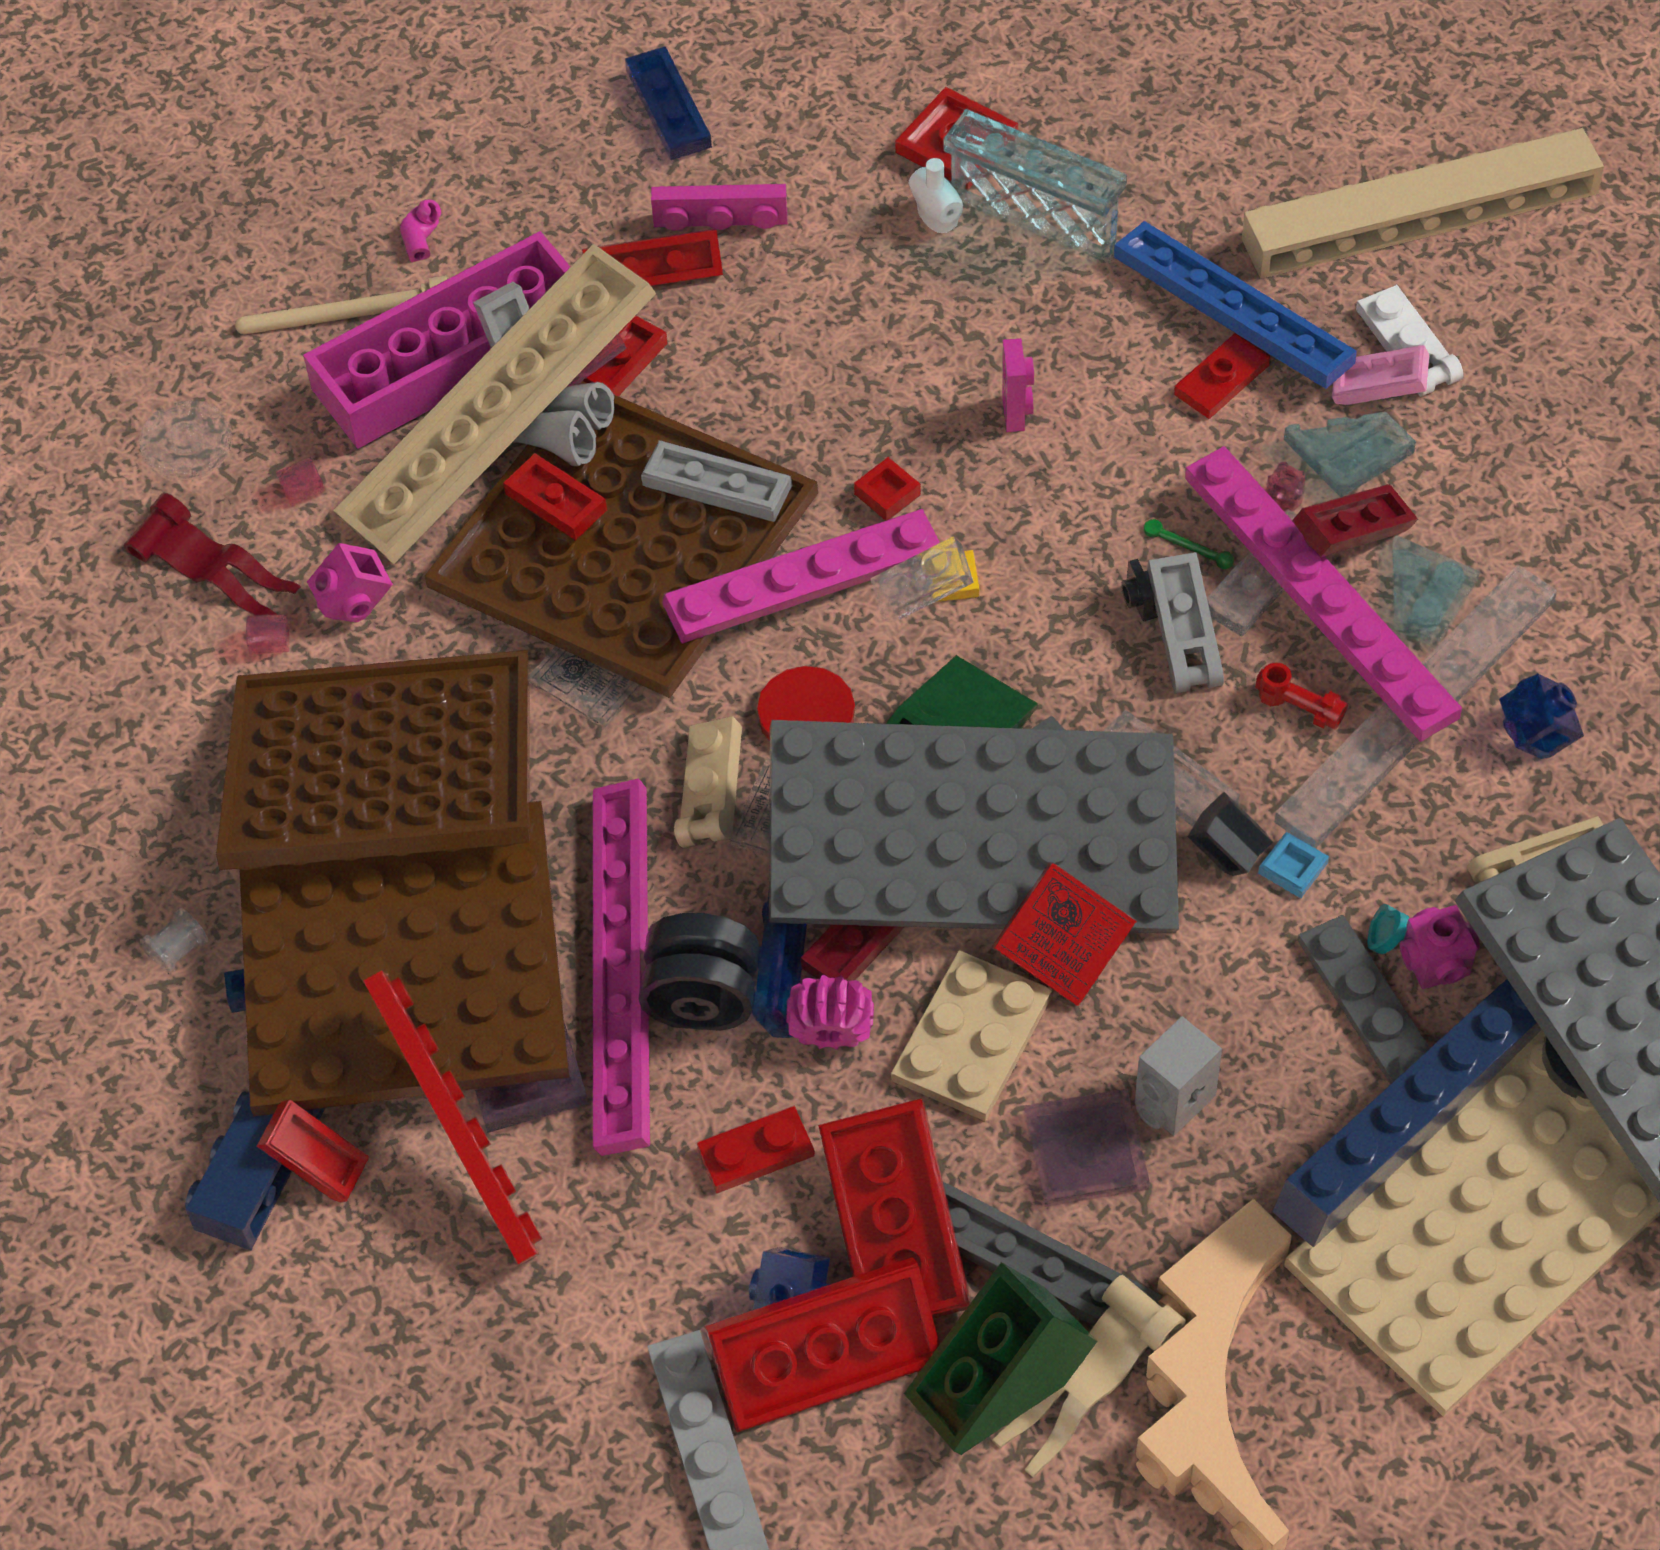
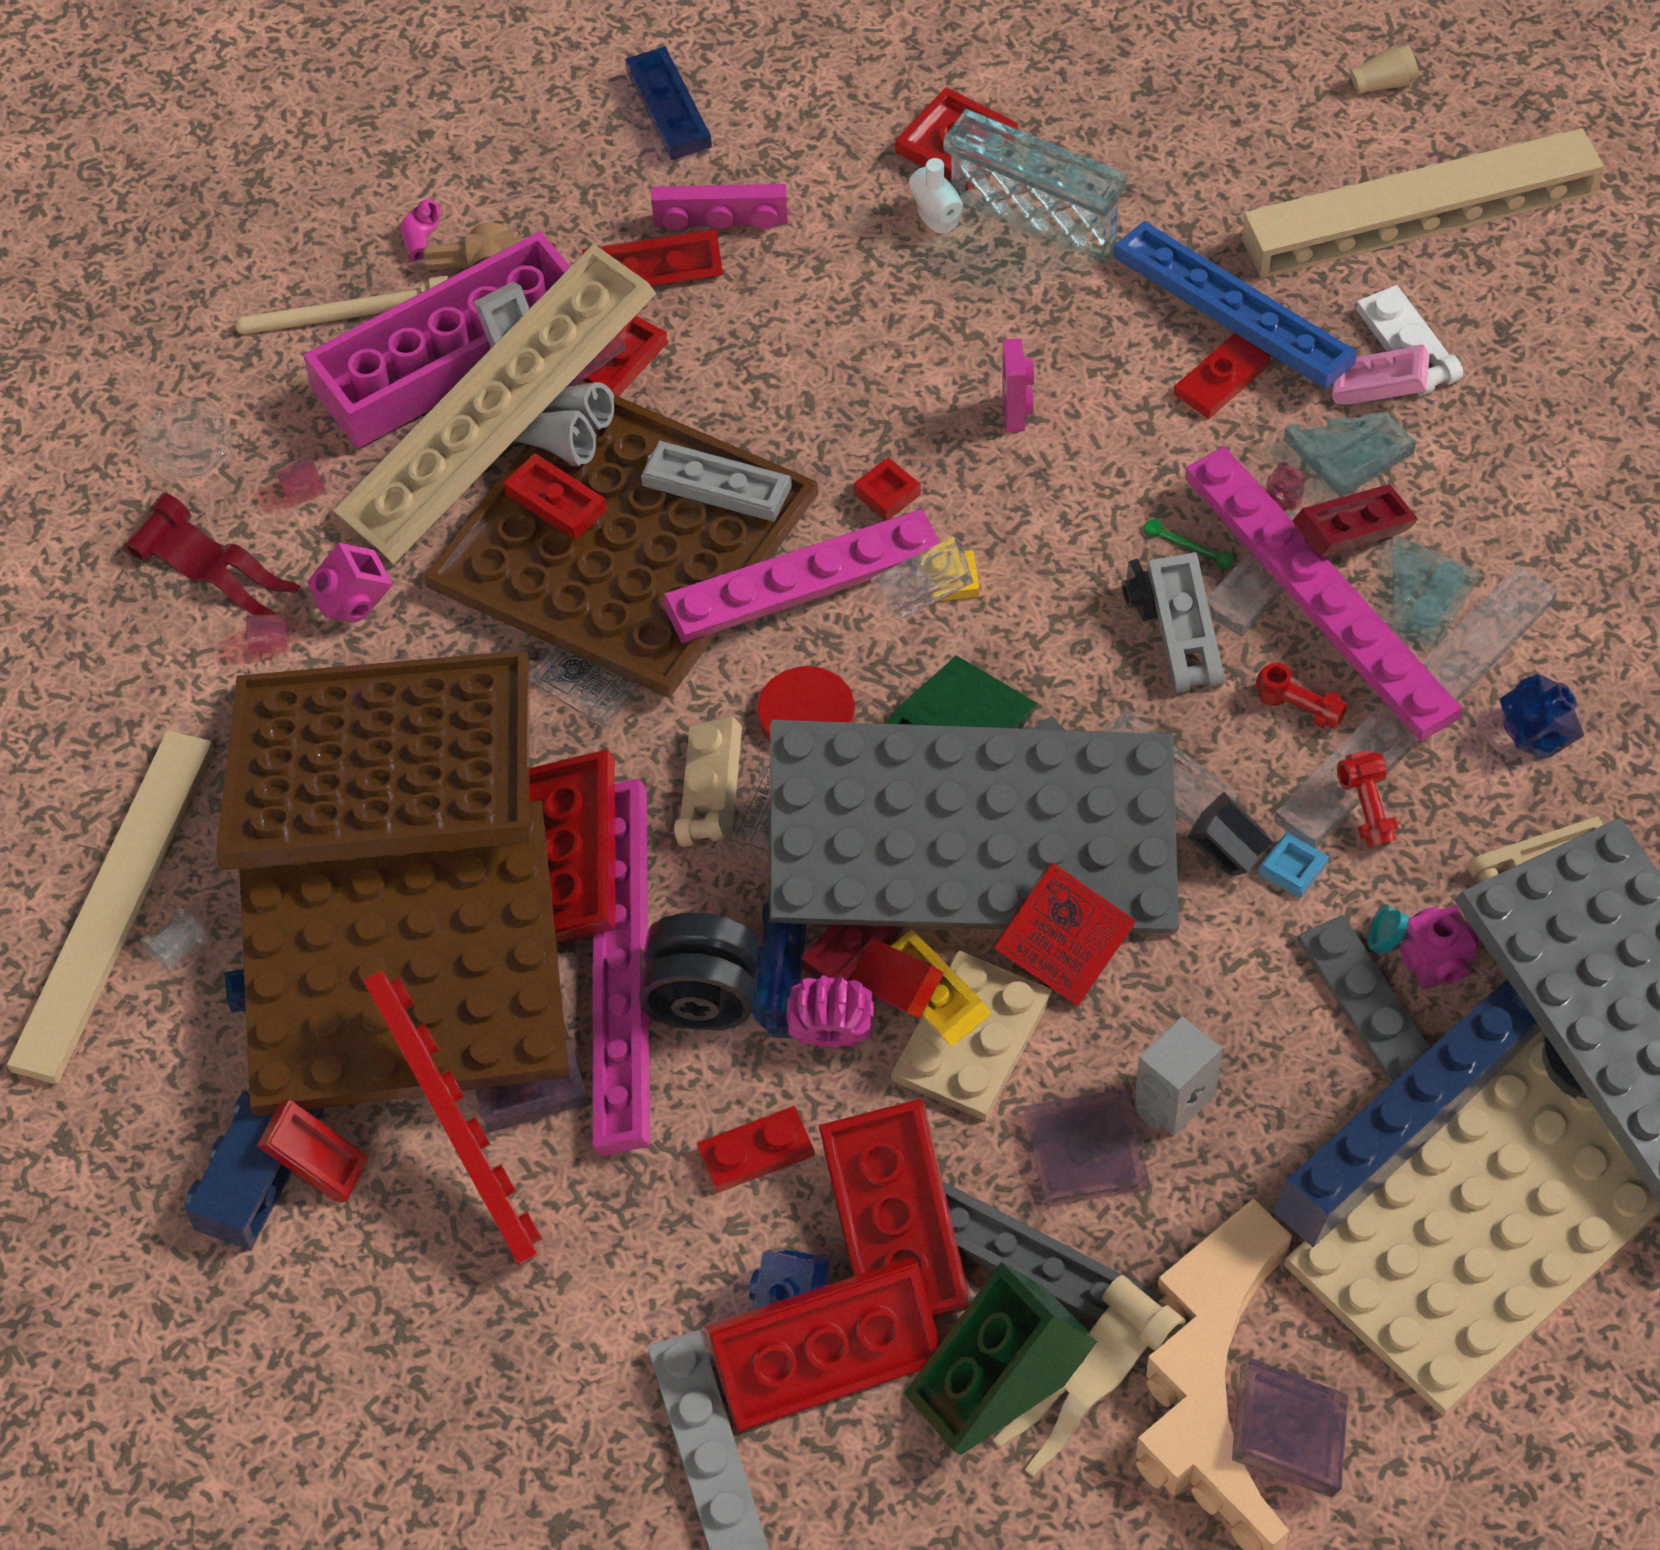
none -> tan tile [7,730,215,1085]
none -> medium nougat axle [423,222,557,271]
none -> red tile [530,749,615,943]
none -> red tile [850,938,944,1019]
none -> yellow plate [891,929,992,1048]
none -> clear purple tile [1232,1357,1348,1498]
none -> red bar [1337,750,1399,848]
none -> tan cone [1350,44,1419,95]

